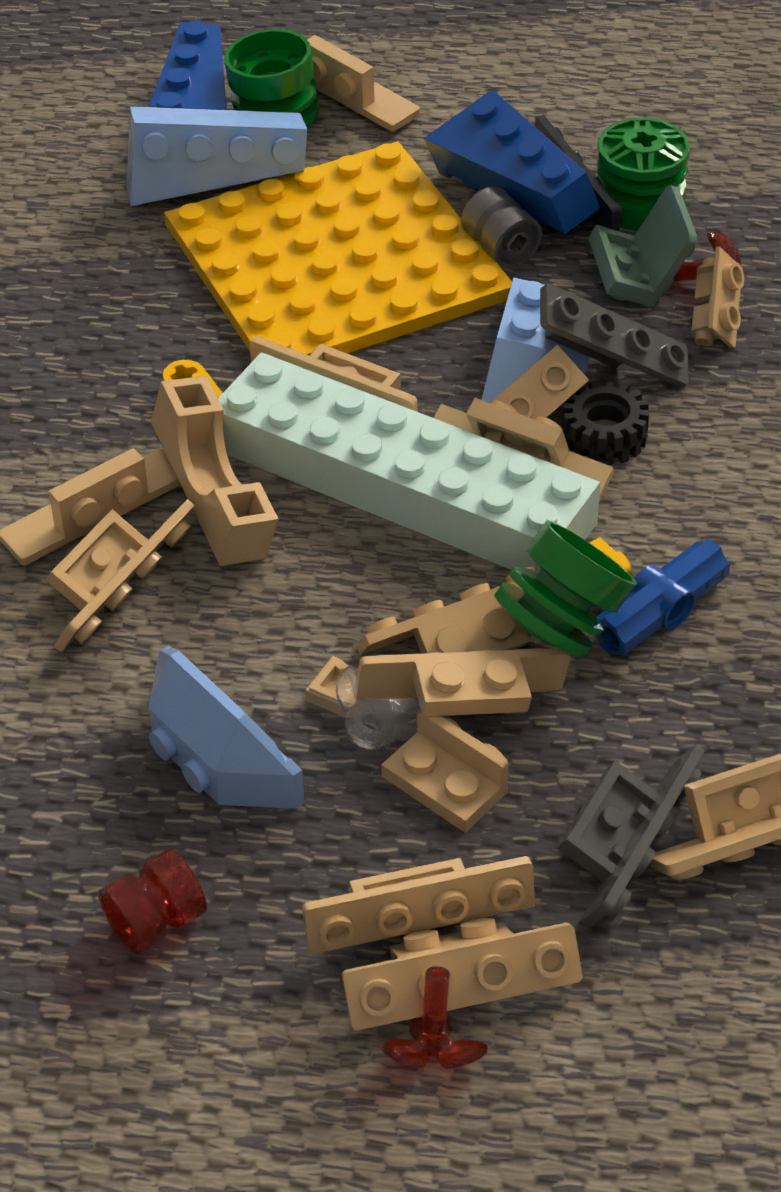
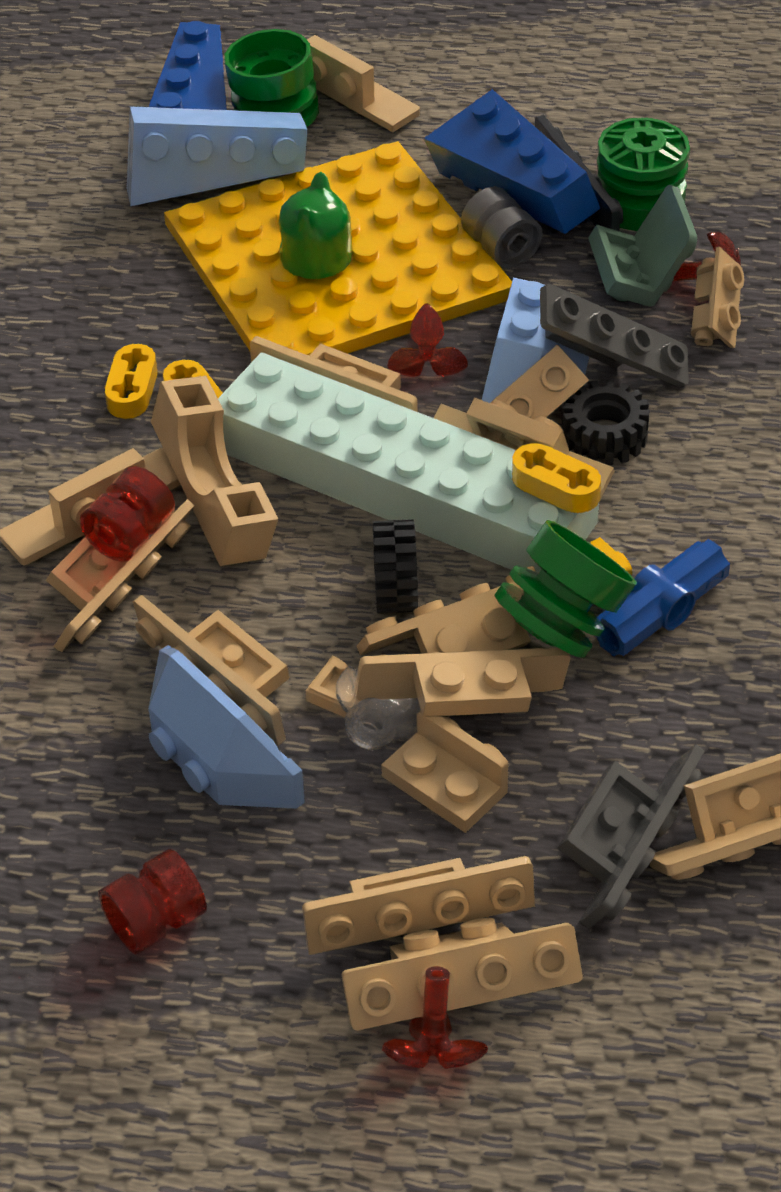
none -> clear red wheel [80,466,175,562]
none -> yellow beam [105,344,157,419]
none -> tan bracket [133,595,290,746]
none -> green piece [278,172,352,279]
none -> black tyre [373,519,418,614]
none -> clear red plant [387,303,468,377]
none -> yellow beam [512,443,601,513]

